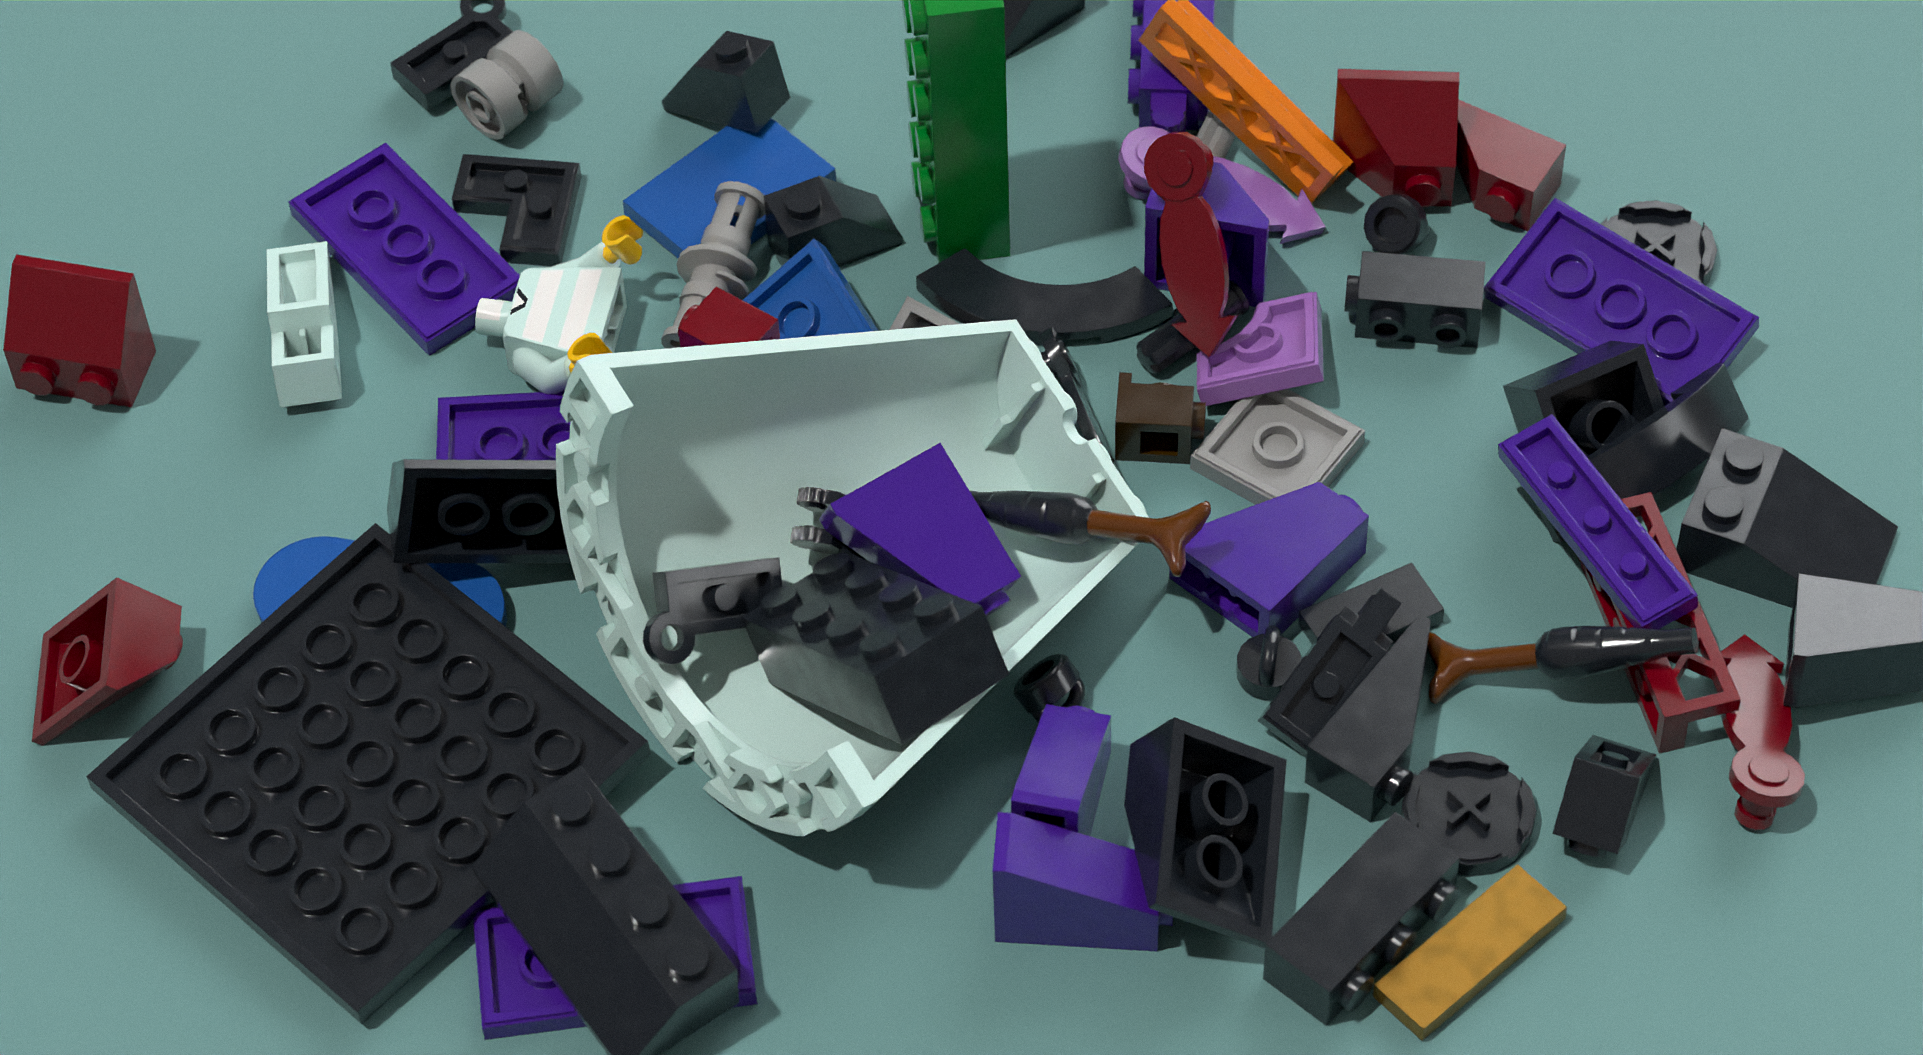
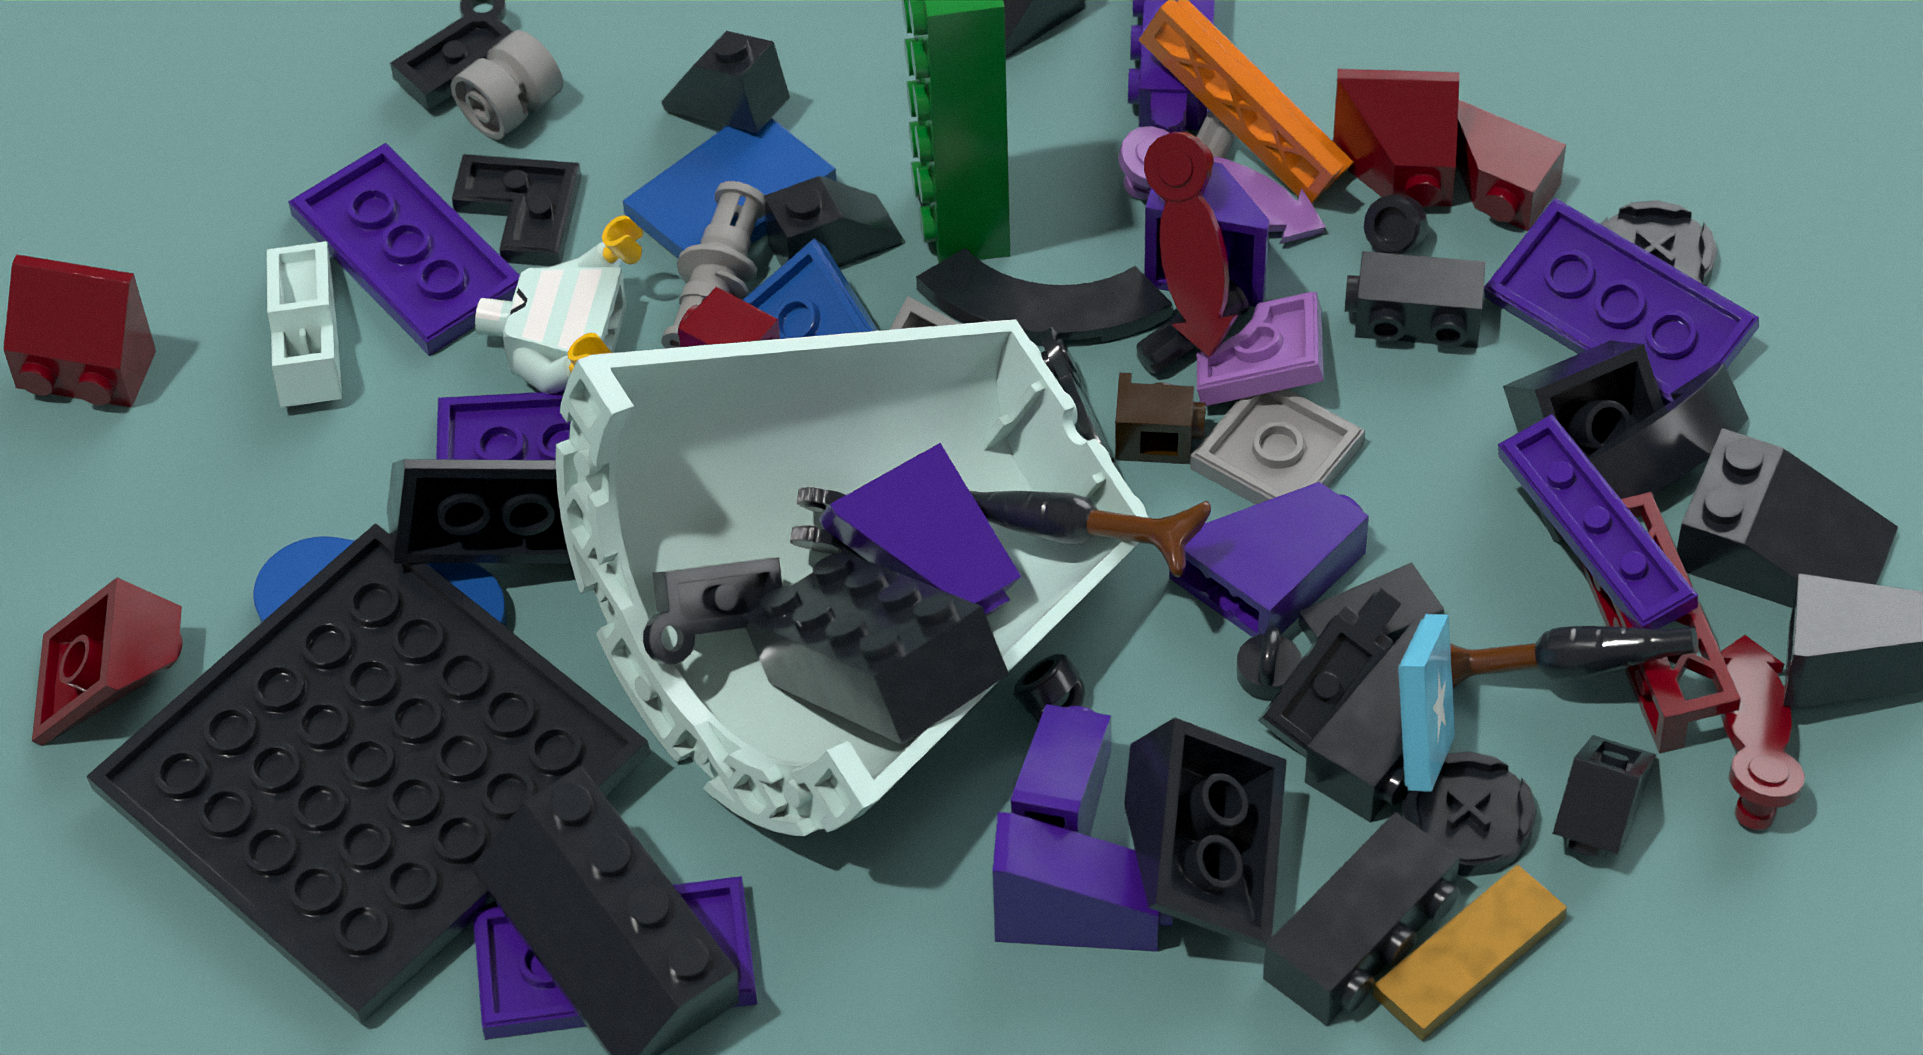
none -> medium azure tile [1398,614,1455,791]

